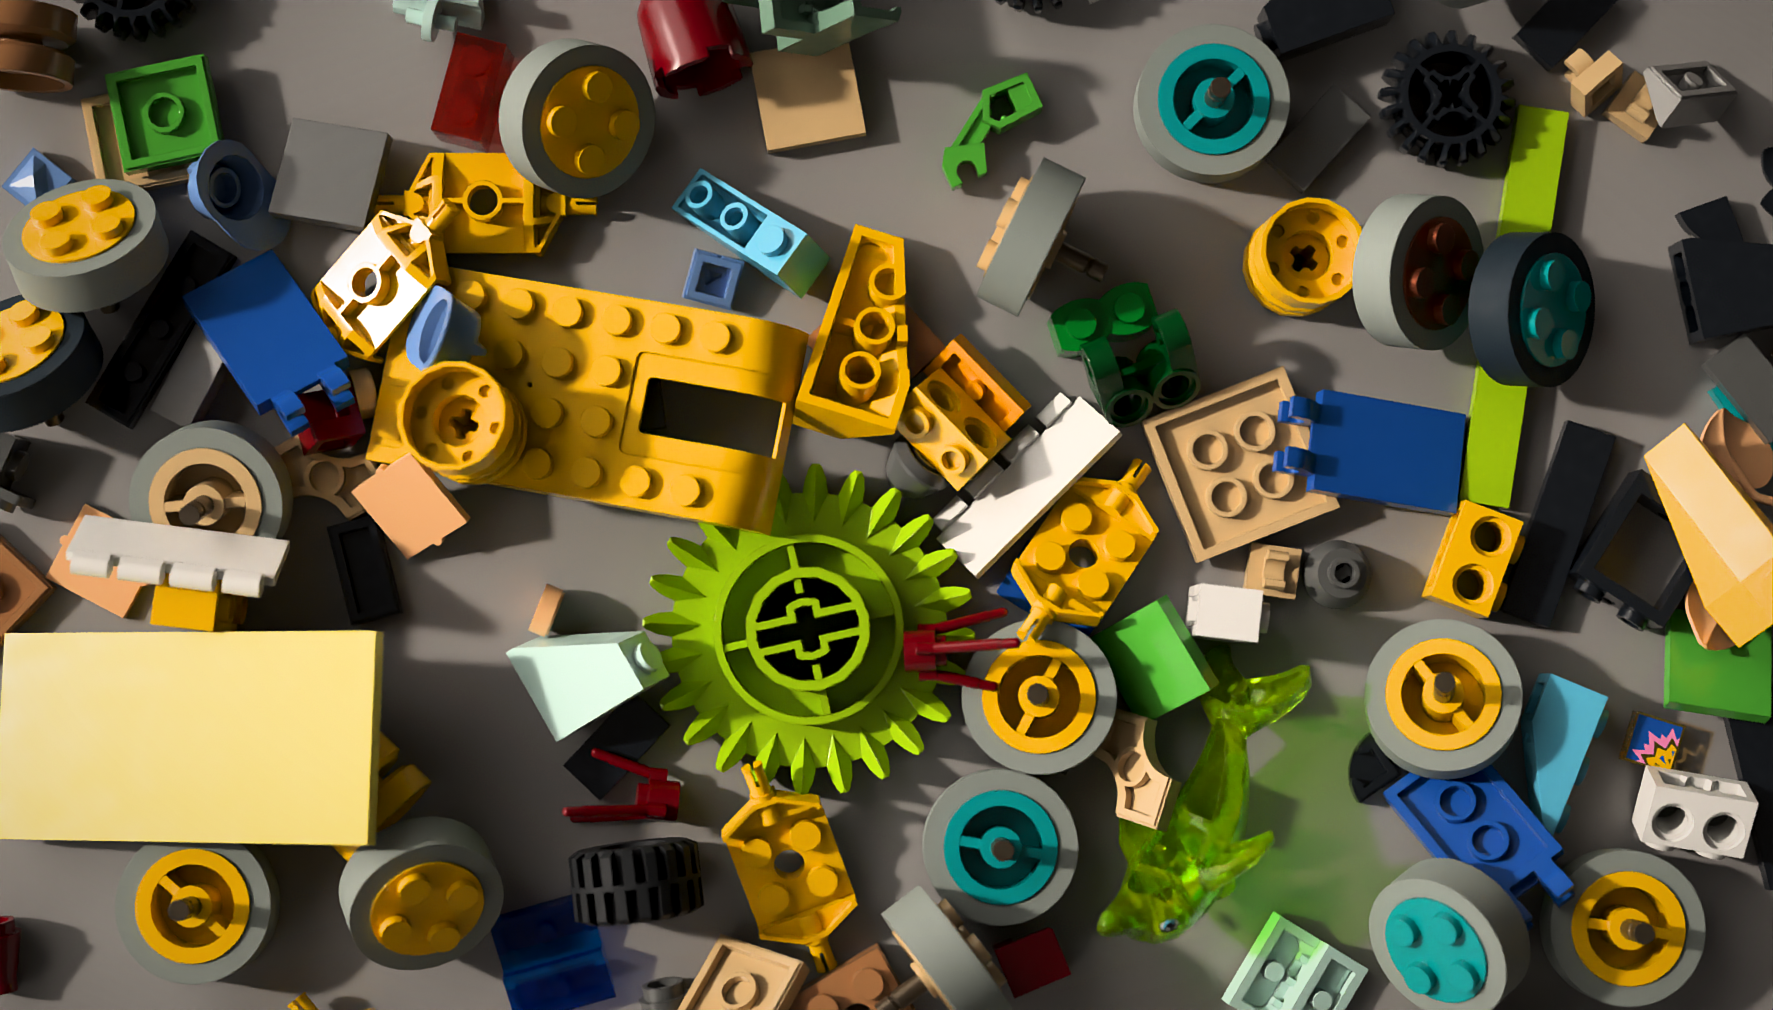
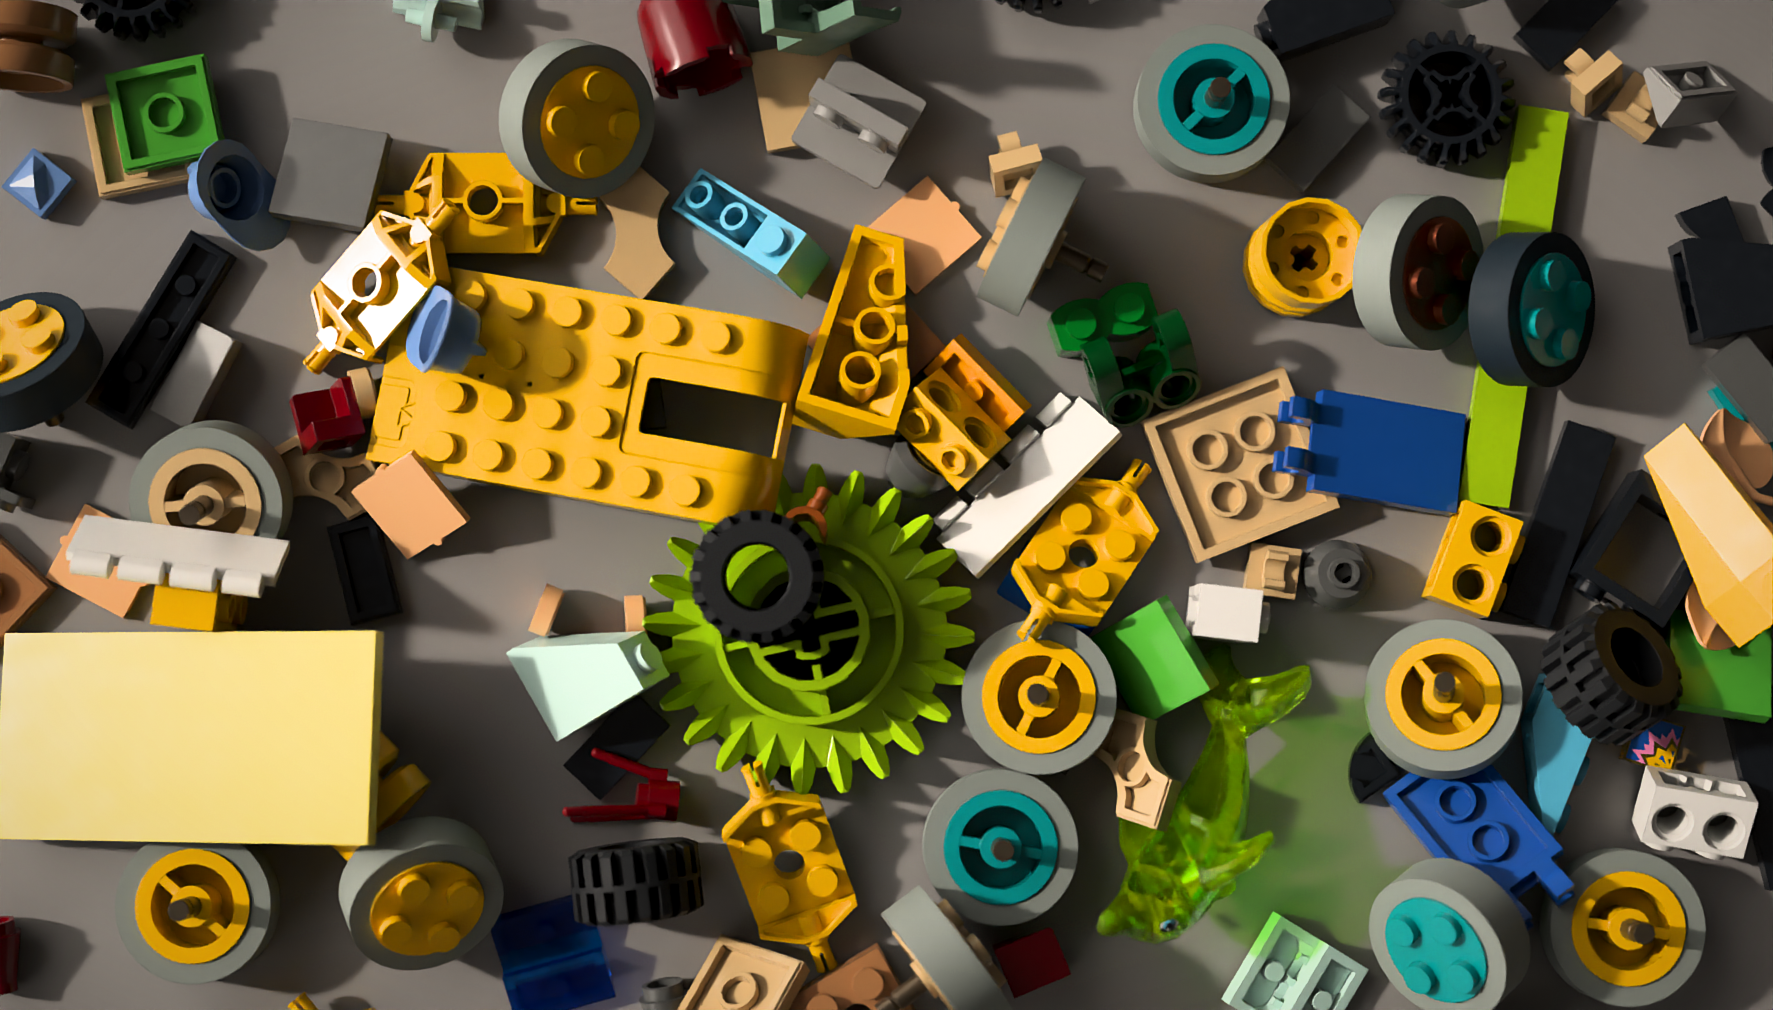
light grey wheel [2,179,169,314] -> none
blue tile [182,249,356,437] -> none
yellow wheel [397,361,528,485] -> none
clear red brick [431,32,514,153] -> none
medium blue tile [682,248,745,311] -> none
dark red plant [904,607,1021,692] -> none
bright green piece [942,72,1043,191] -> none
none -> tan tile [599,166,676,300]
none -> light nougat tile [624,595,648,636]
none -> black tyre [690,510,825,643]
none -> dark orange piece [785,486,833,545]
none -> light grey bracket [792,54,926,189]
none -> light nougat piece [868,175,982,296]
none -> tan tile [988,131,1043,198]
none -> black tyre [1541,602,1683,746]

